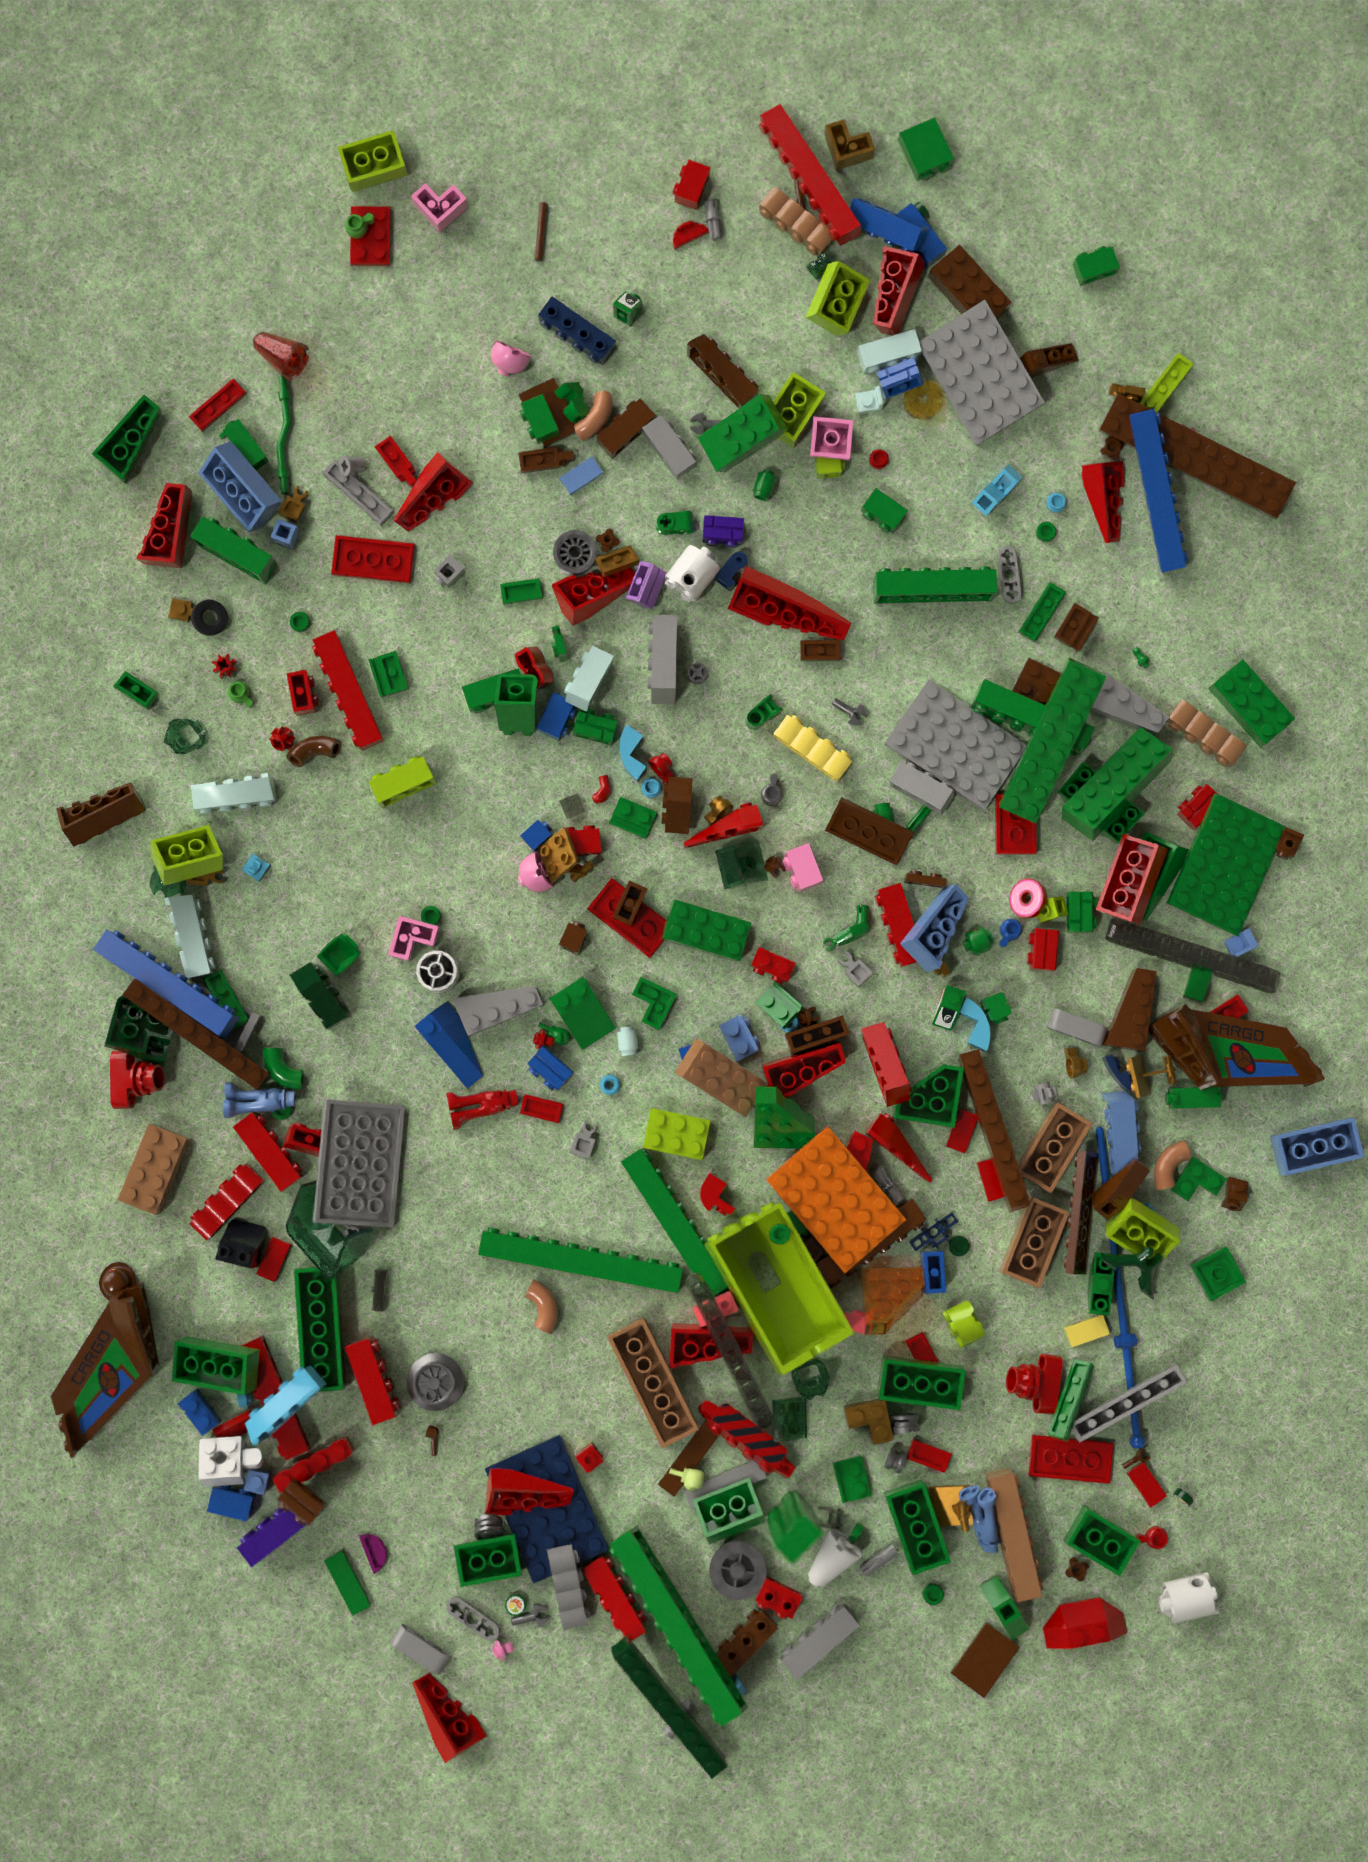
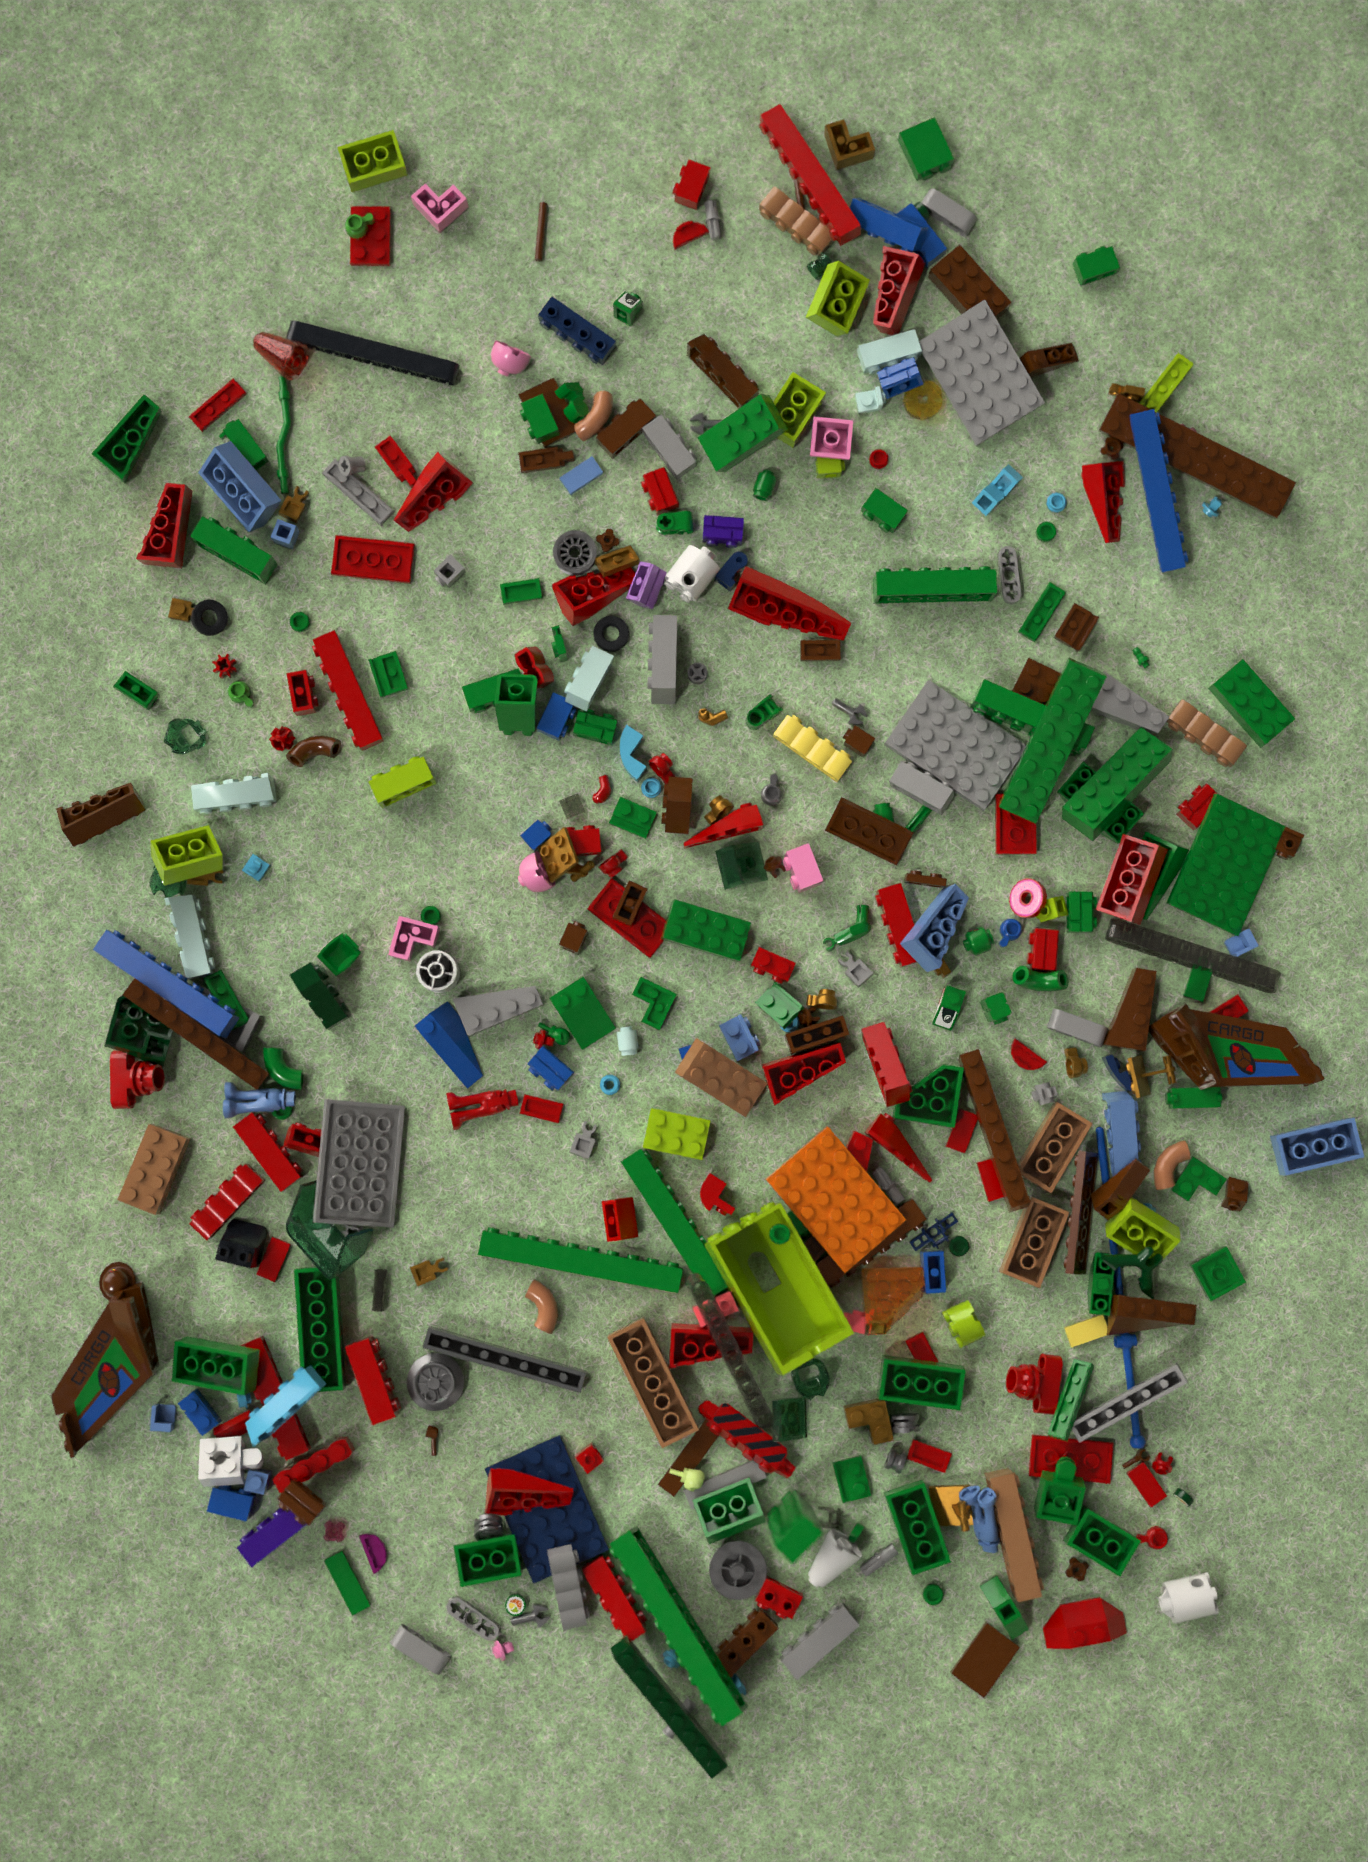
red wedge [412,1673,487,1764] -> none
green brick [753,1087,815,1149] -> none
medium azure brick [959,998,990,1052] -> none
none -> medium blue panel [150,1404,176,1432]
none -> black beam [285,320,460,386]
none -> clear pink plate [324,1521,345,1542]
none -> pearl gold plate [410,1257,449,1287]
none -> dark grey brick [422,1326,587,1393]
none -> black tyre [593,616,629,652]
none -> red piece [598,849,628,878]
none -> red brick [601,1197,638,1242]
none -> red brick [640,467,679,516]
none -> medium azure plate [663,1649,680,1668]
none -> pearl gold arm [698,708,728,726]
none -> pearl gold piece [806,989,837,1010]
none -> reddish brown brick [843,725,875,757]
none -> light grey beam [921,188,977,237]
none -> red tile [1011,1038,1047,1070]
none -> green cylinder [1012,966,1069,992]
none -> green brick [1034,1457,1086,1526]
none -> reddish brown wedge [1107,1295,1197,1335]
none -> red plate [1152,1452,1173,1475]
none -> medium azure plate [1202,496,1222,517]

